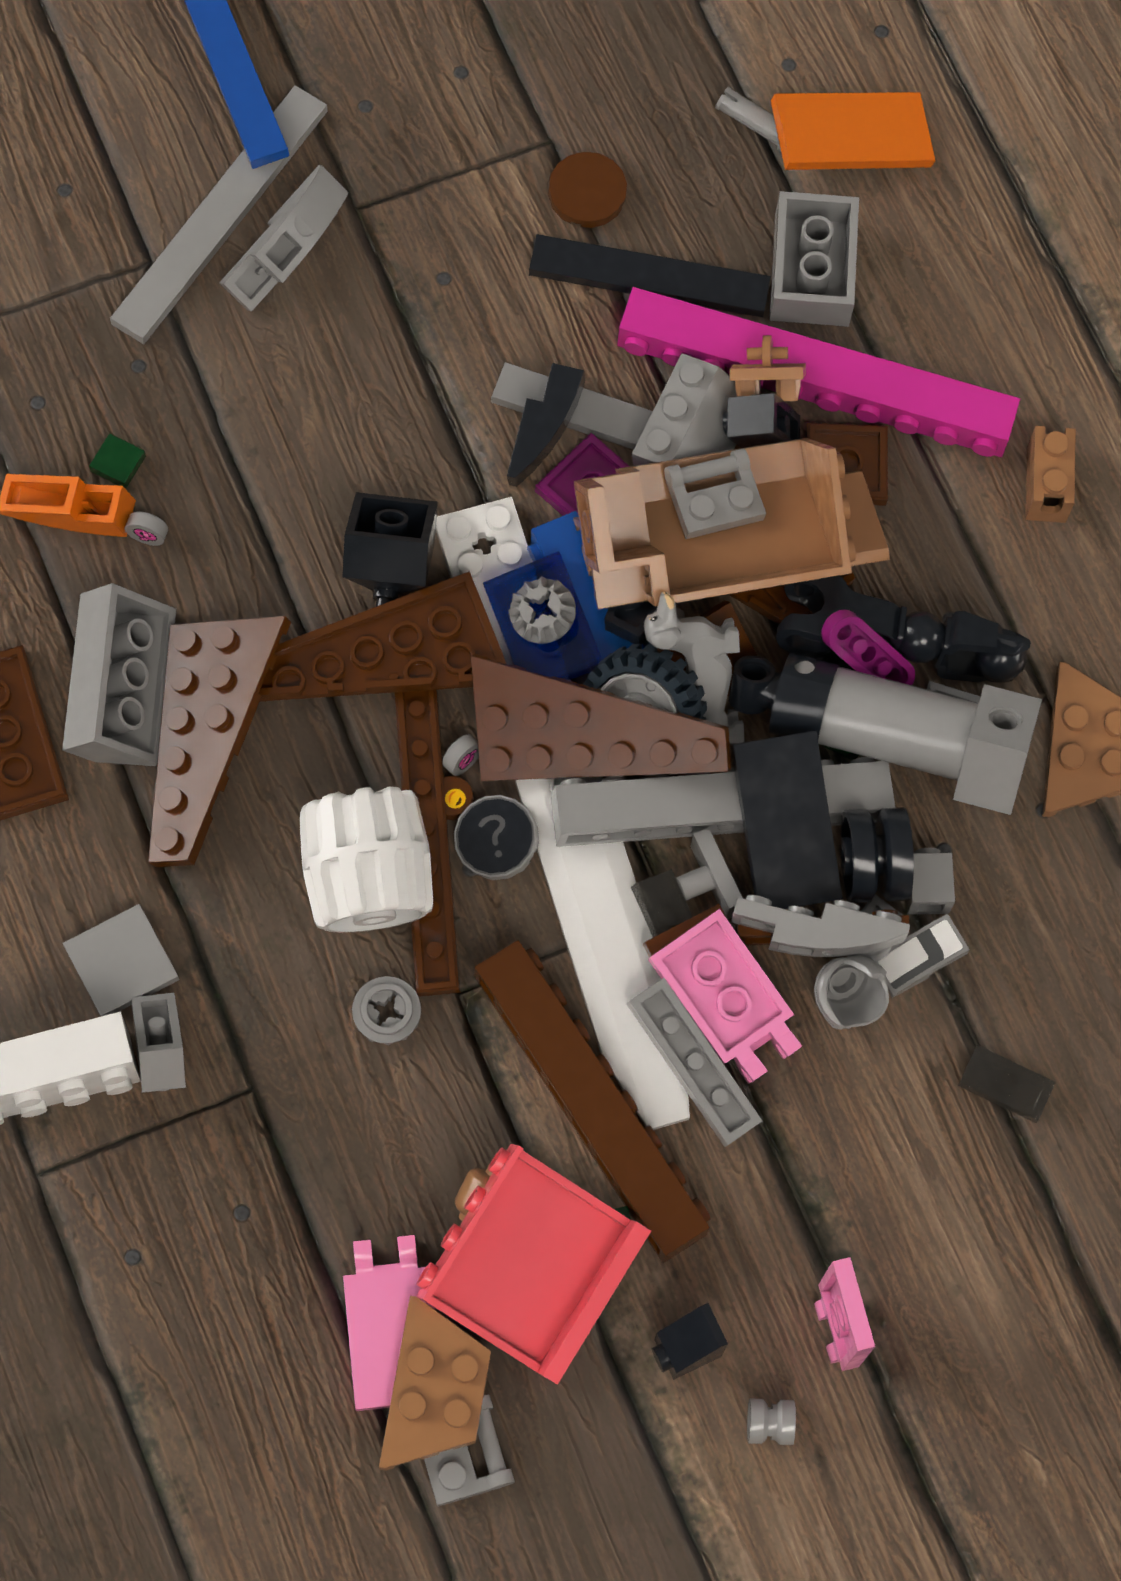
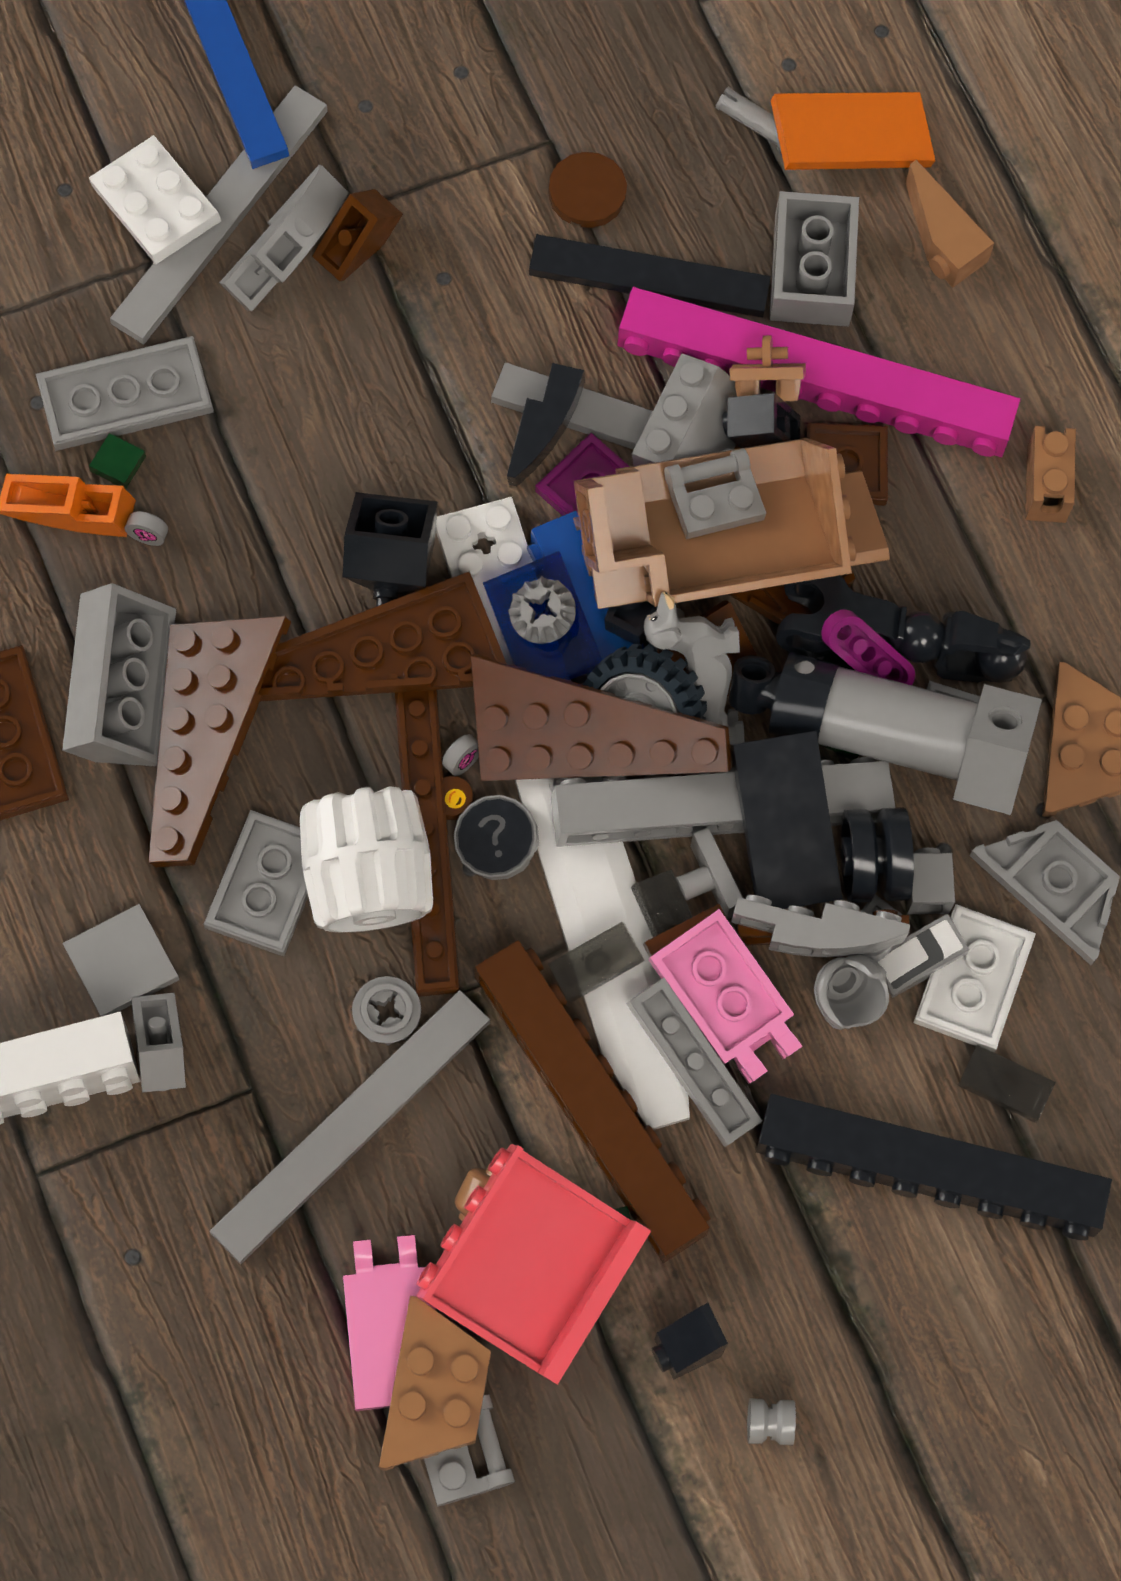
bright pink tile [814,1257,875,1371] -> none
none -> light grey tile [36,336,214,451]
none -> white plate [89,135,221,264]
none -> light grey tile [204,810,308,957]
none -> light grey tile [209,990,490,1265]
none -> reddish brown slope [312,189,403,281]
none -> clear smoke plate [548,922,645,1003]
none -> black brick [755,1094,1112,1241]
none -> medium nougat slope [905,160,994,288]
none -> white tile [913,904,1036,1053]
none -> light grey wing [970,820,1120,965]

